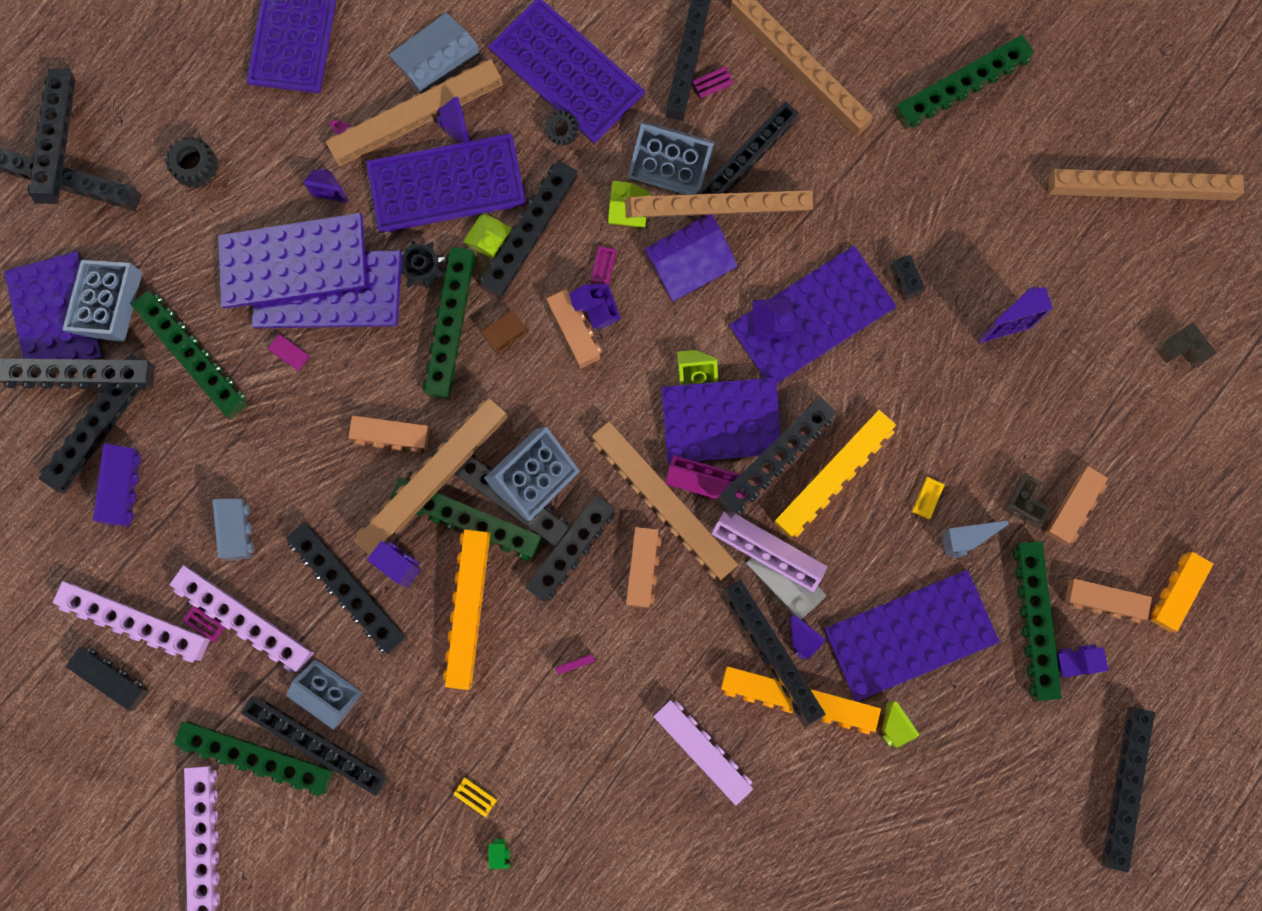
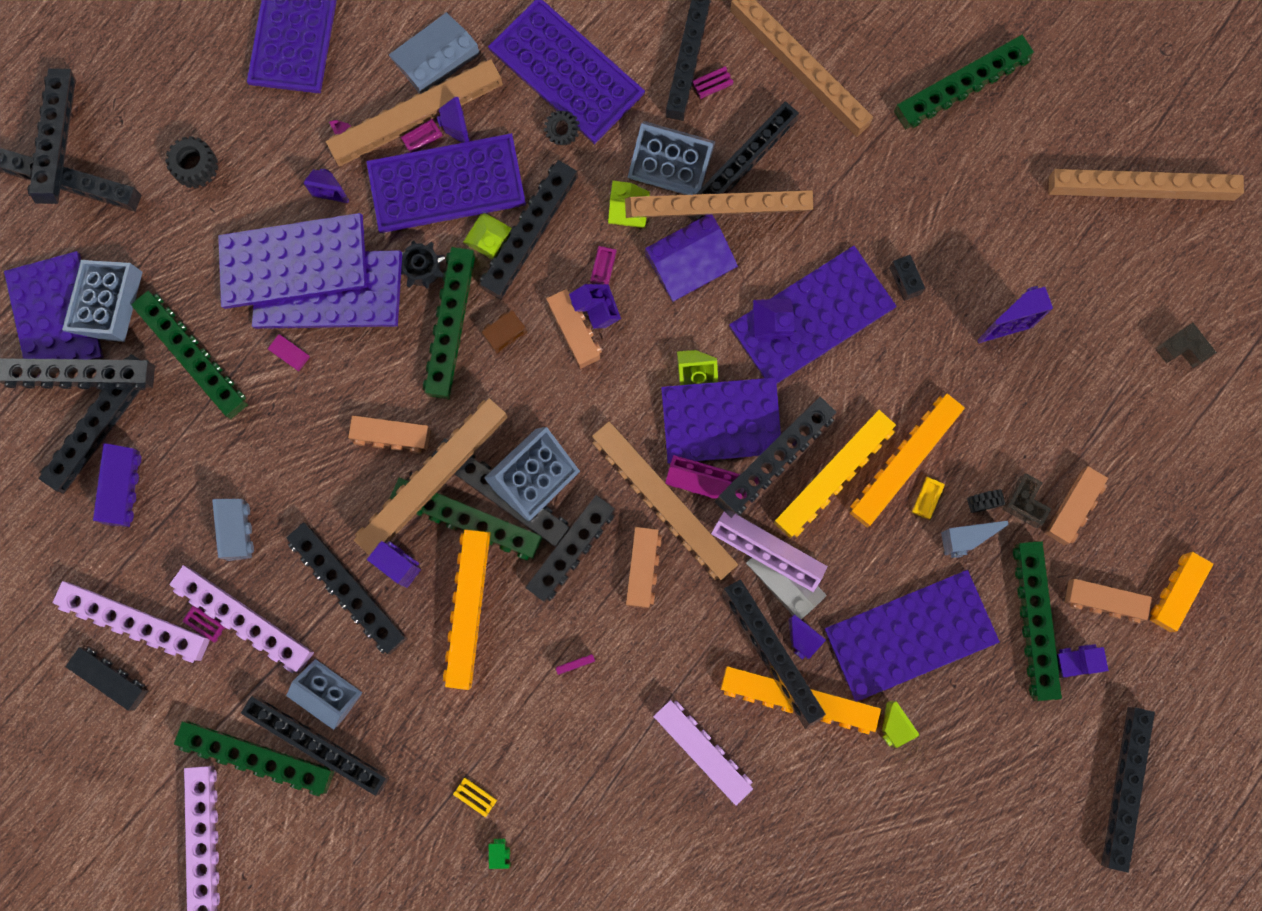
none -> magenta tile [401,119,442,153]
none -> light orange brick [849,394,965,528]
none -> black tyre [967,489,1005,513]

